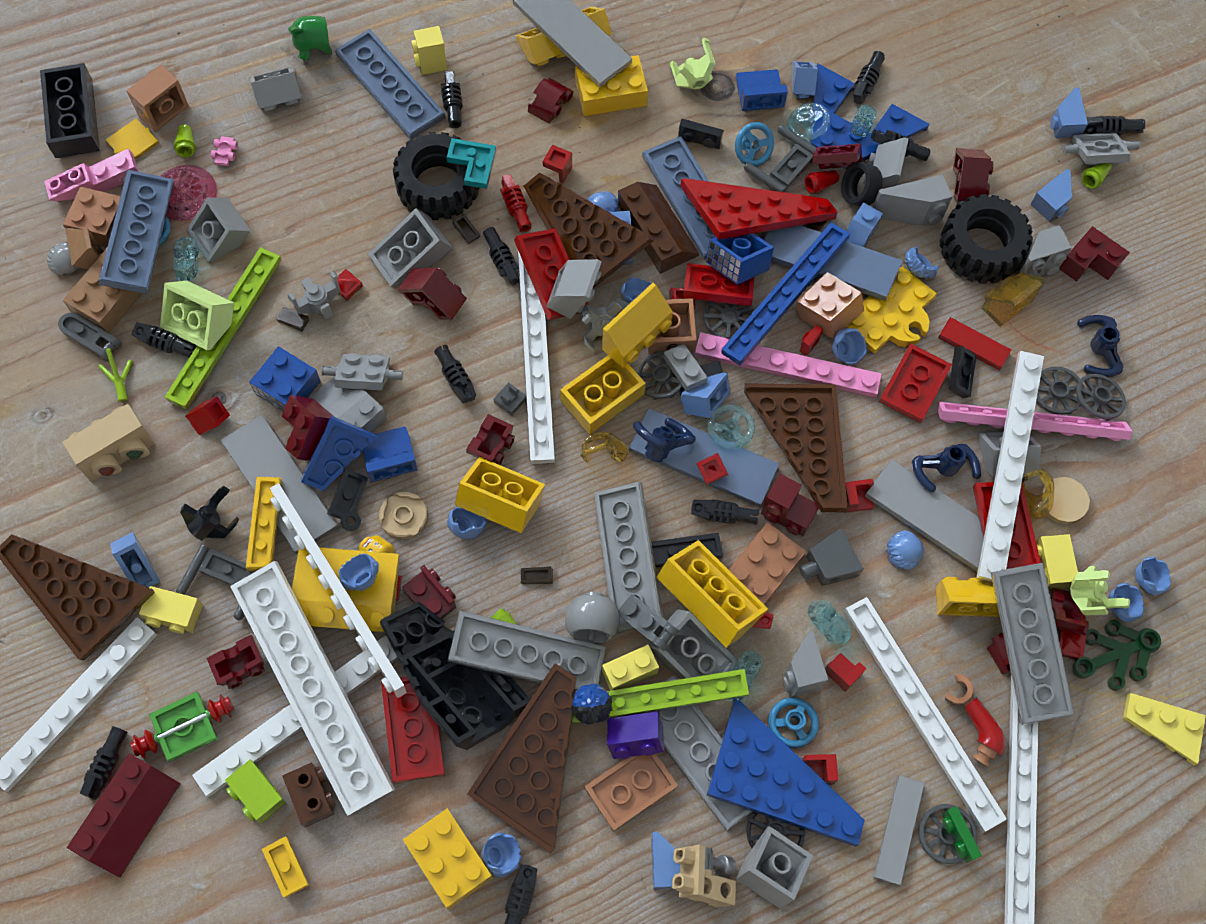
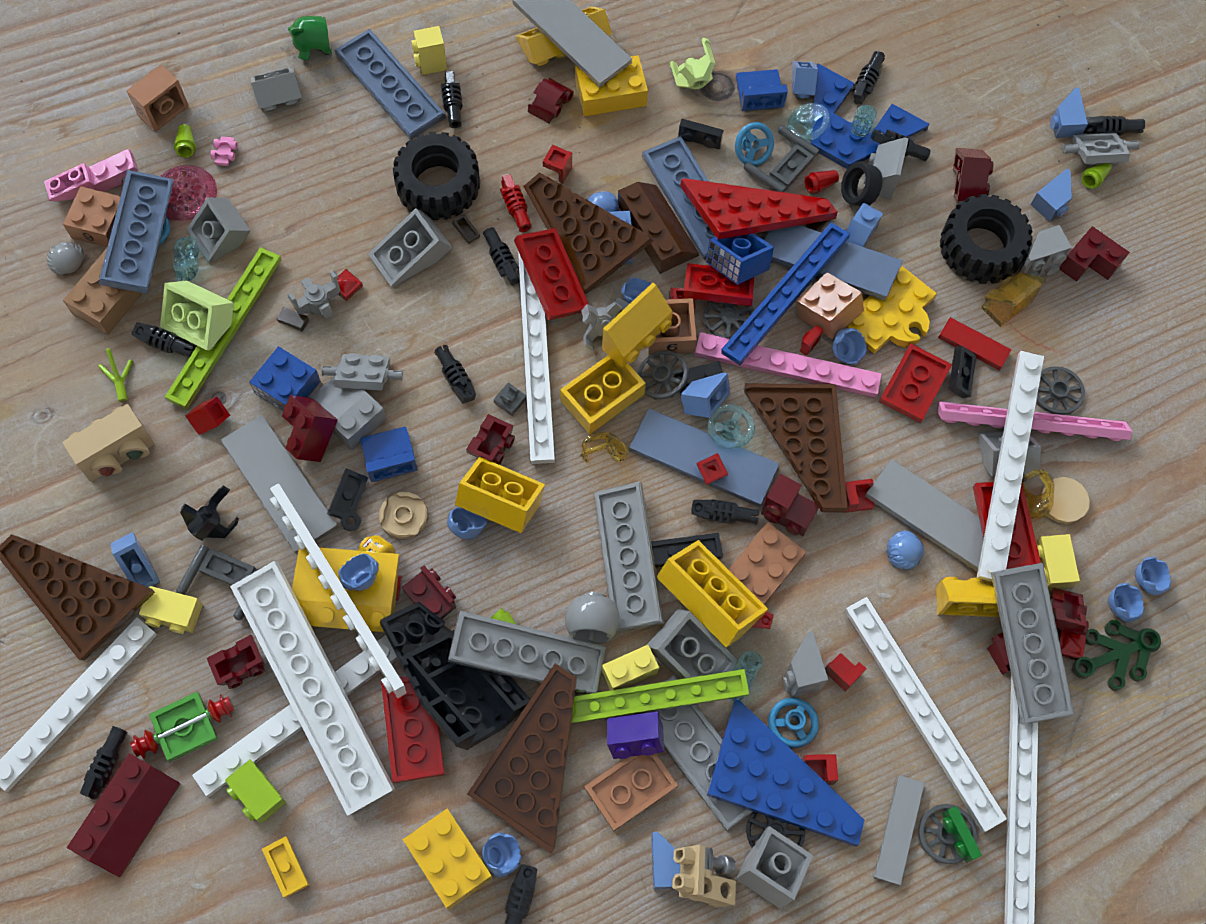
black brick [40,63,100,158] -> none
dark grey plate [58,313,122,362] -> none
medium nougat slope [65,228,103,269] -> none
yellow piece [105,118,159,160] -> none
yellow tile [246,477,282,571] -> none
reddish brown brick [282,762,336,828] -> none
blue wing [301,416,377,491] -> none
dark red brick [397,267,467,320] -> none
teal plate [447,138,496,189] -> none
dark brown piece [521,566,553,584] -> none
light grey slope [546,259,602,319] -> none
piece [571,684,613,725] -> none
dark grey plate [618,594,680,651] -> none
dark blue piece [633,418,696,463] -> none
light grey plate [663,344,708,392] -> none
dark grey torso [799,528,864,586] -> none
clear light blue piece [808,600,851,644] -> none
dark red bracket [813,144,863,169] -> none
light grey slope [873,174,952,226] -> none
medium blue hair [905,246,939,279] -> none
dark blue piece [912,444,981,492] -> none
red piece [945,674,1006,768] -> none
yellowish green piece [1070,566,1130,615] -> none
dark grey wheel [1075,374,1126,421] -> none
dark blue piece [1077,315,1123,377] -> none
light yellow wing [1123,693,1206,766] -> none

